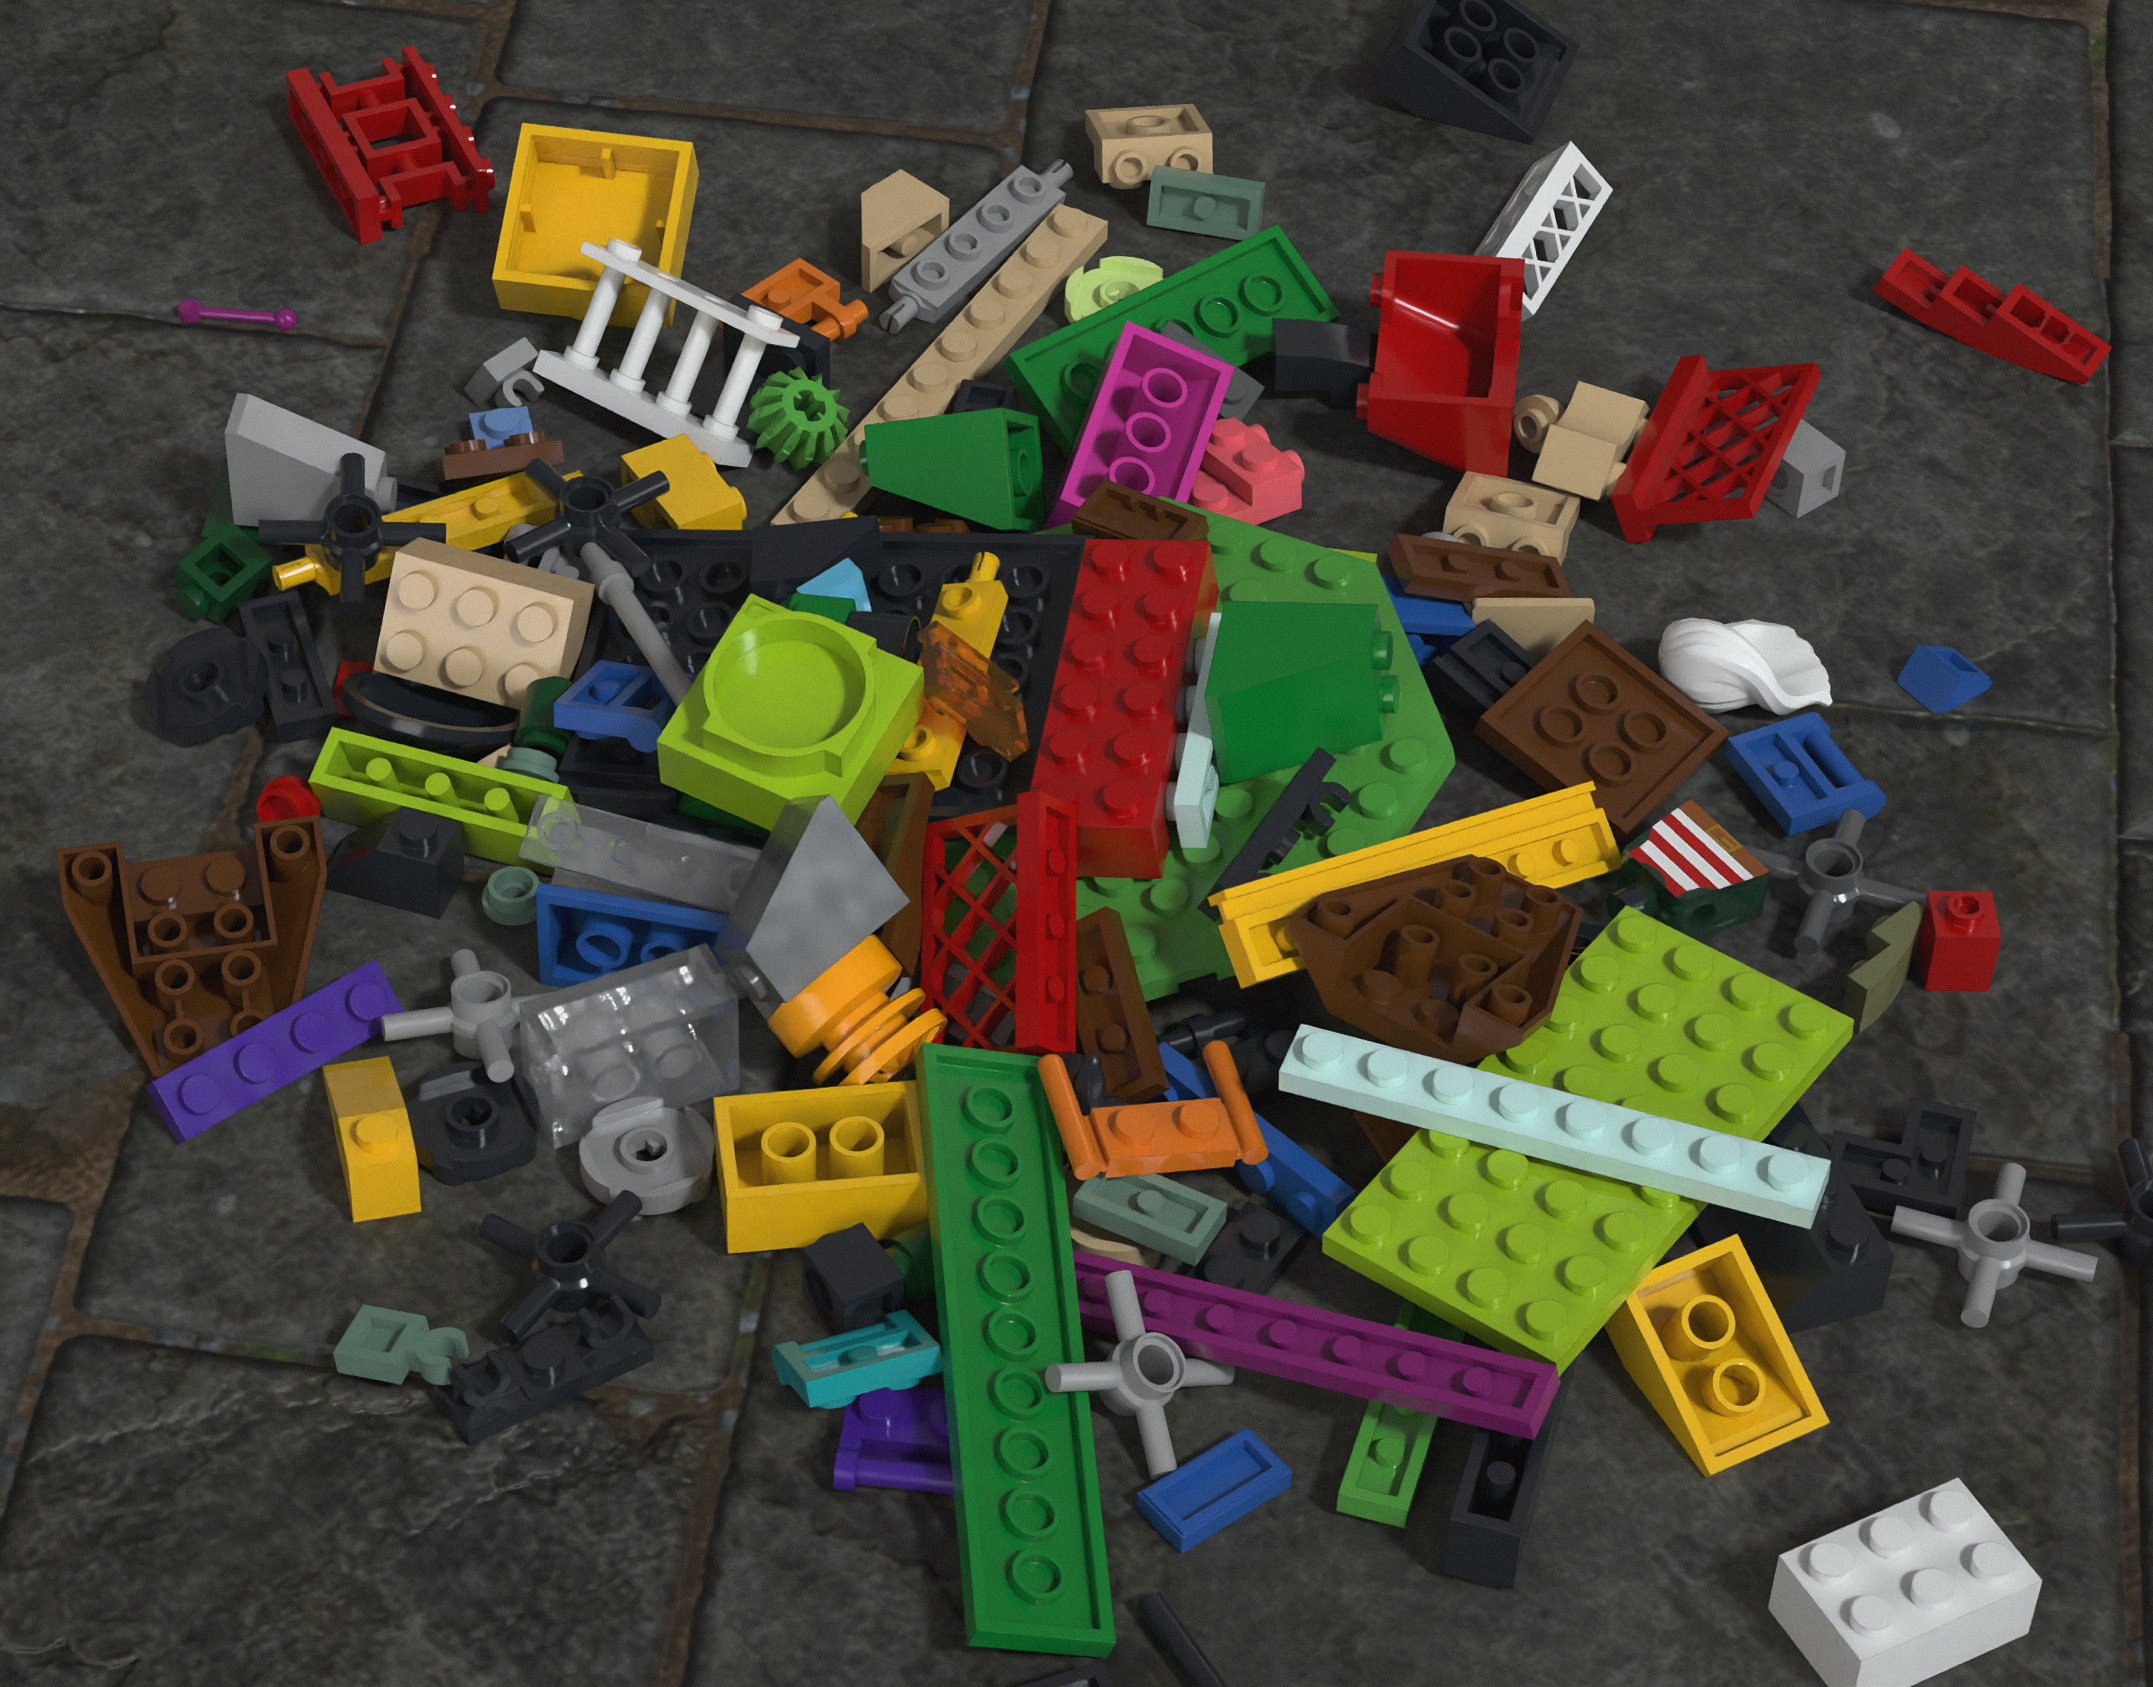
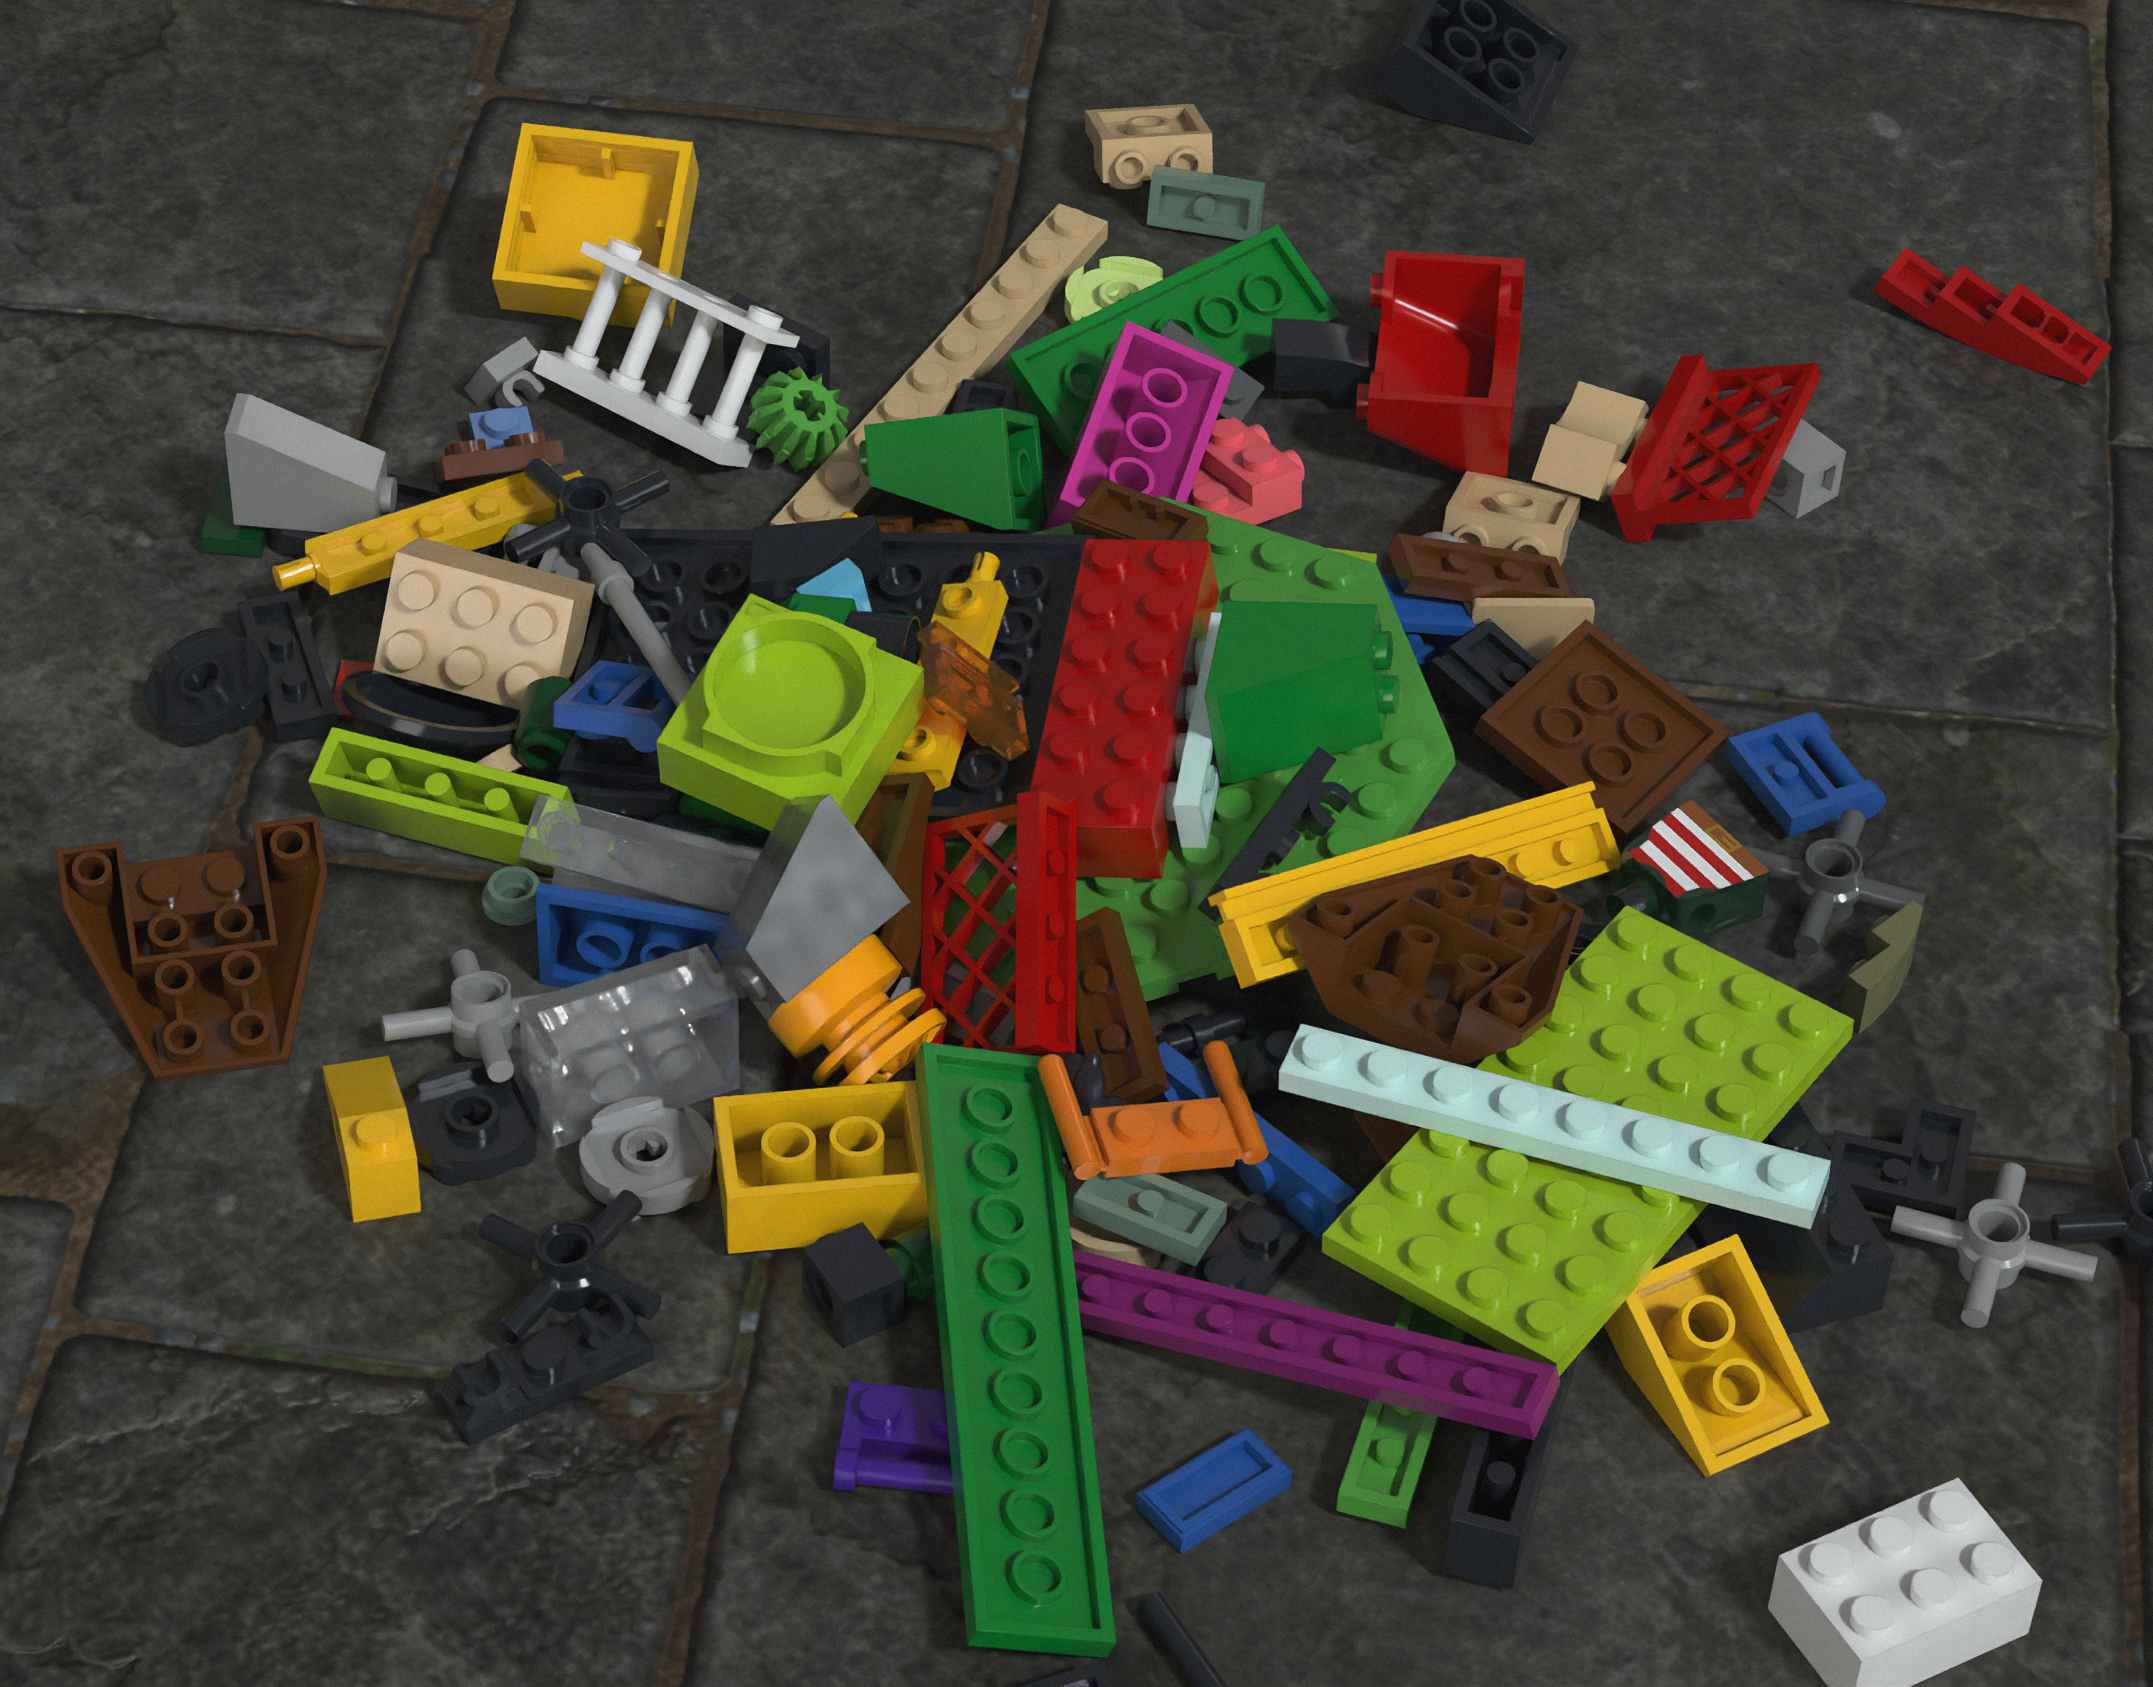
dark purple plate [145,959,405,1145] -> none
dark green brick [175,519,273,626] -> none
magenta hinge [178,299,297,331] -> none
red plate [256,775,321,823] -> none
black bar [258,453,446,616] -> none
red fence [285,45,495,245] -> none
black slope [325,806,465,919] -> none
sand green plate [333,1304,470,1385] -> none
sand green plate [497,747,560,784] -> none
yellow brick [621,433,747,530] -> none
orange plate [718,257,869,343] -> none
teal plate [771,1309,943,1409] -> none
tan slope [861,169,949,293] -> none
light grey plate [879,159,1073,334] -> none
light grey bar [1045,1270,1235,1480] -> none
white fence [1473,141,1613,322] -> none
tan plate [1512,394,1565,453] -> none
white piece [1658,618,1832,715] -> none
blue slope [1897,645,1993,714] -> none
red brick [1916,891,2001,992] -> none

